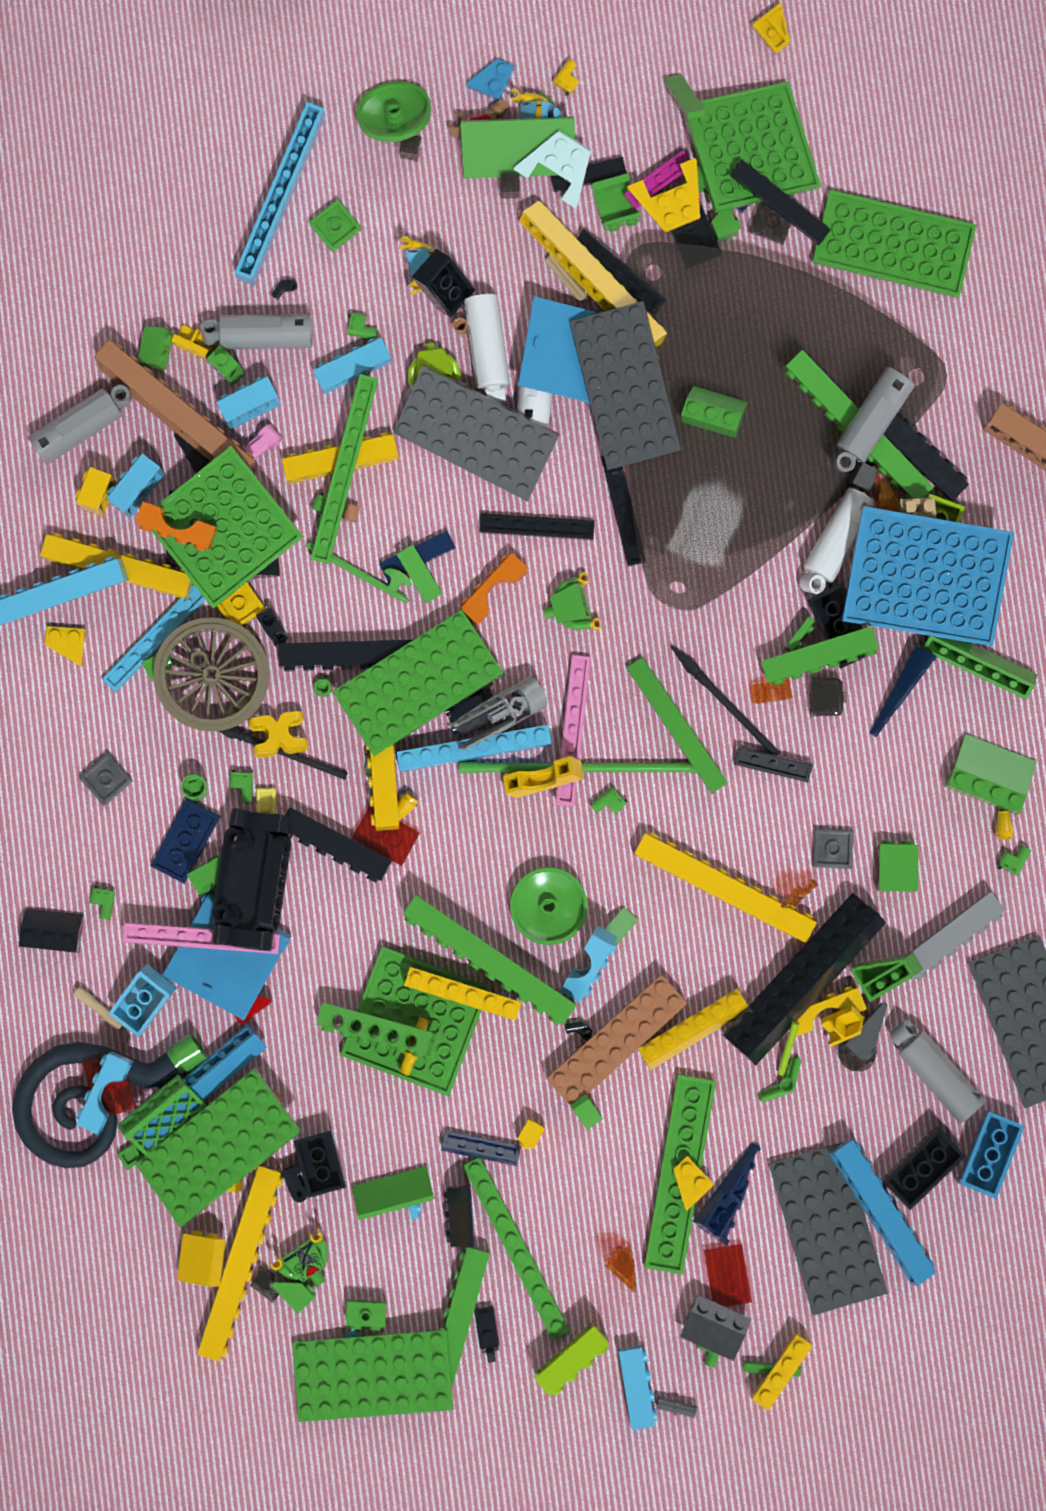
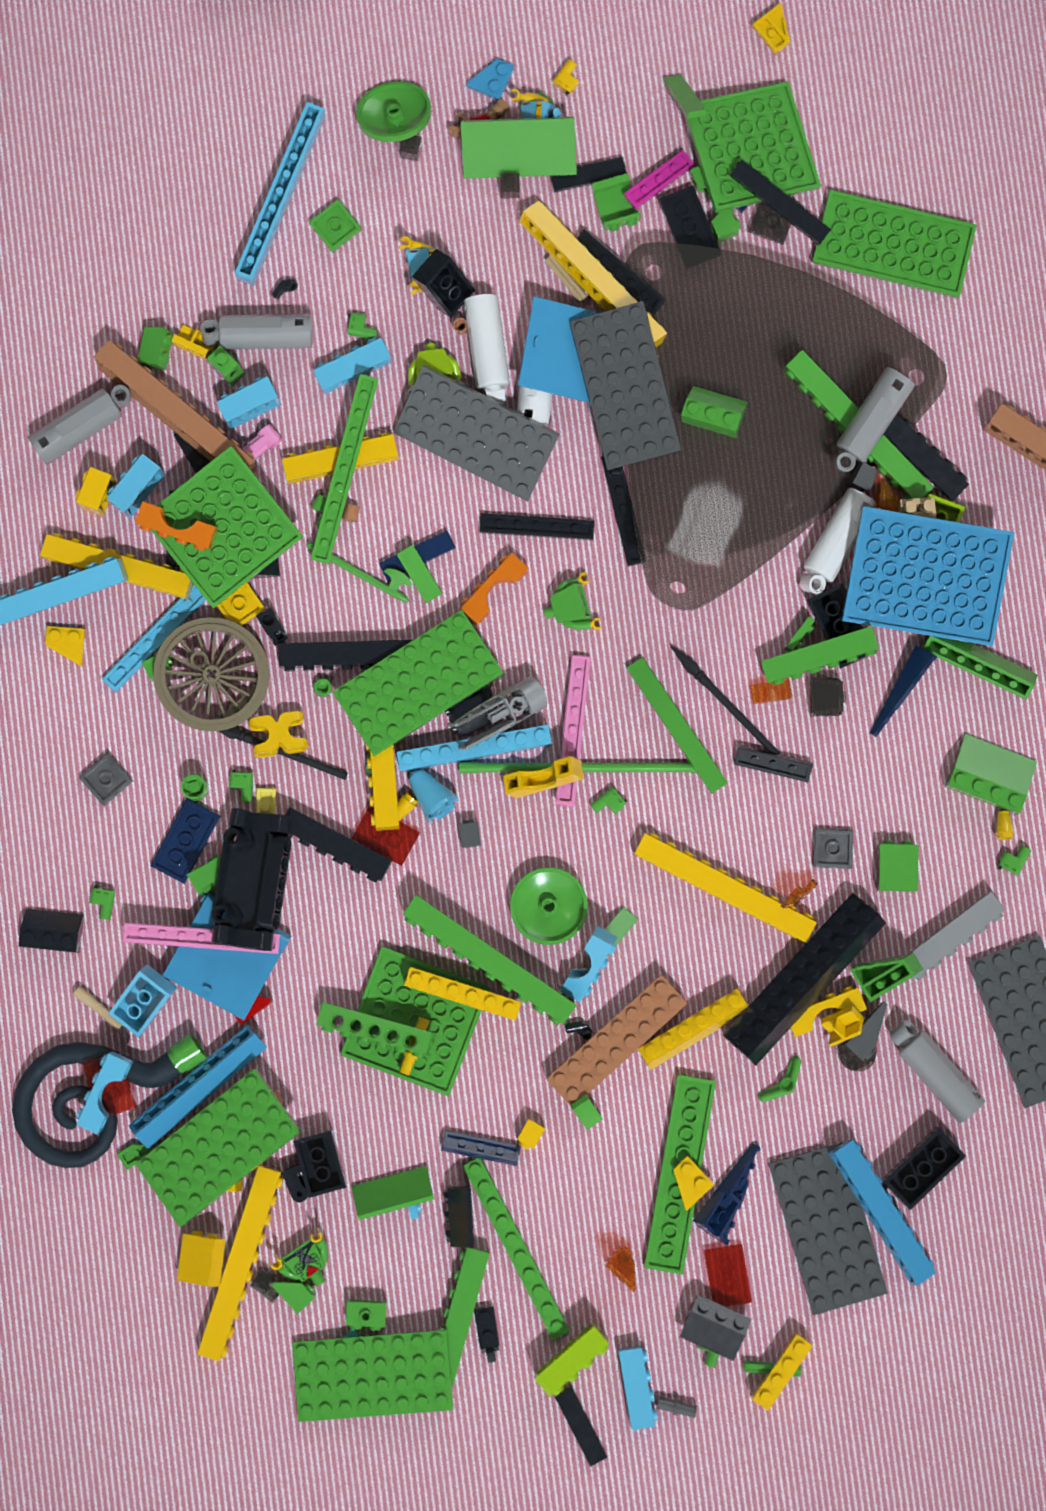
bright green fence [117,1075,207,1155] -> none
light aqua wing [514,130,591,208] -> none
yellow wing [627,158,700,233] -> none
lime bar [777,1021,799,1076] -> none
dark azure brick [956,1110,1025,1199] -> none
none -> medium azure cone [408,769,459,823]
none -> dark grey brick [459,819,481,848]
none -> black tile [554,1386,608,1467]

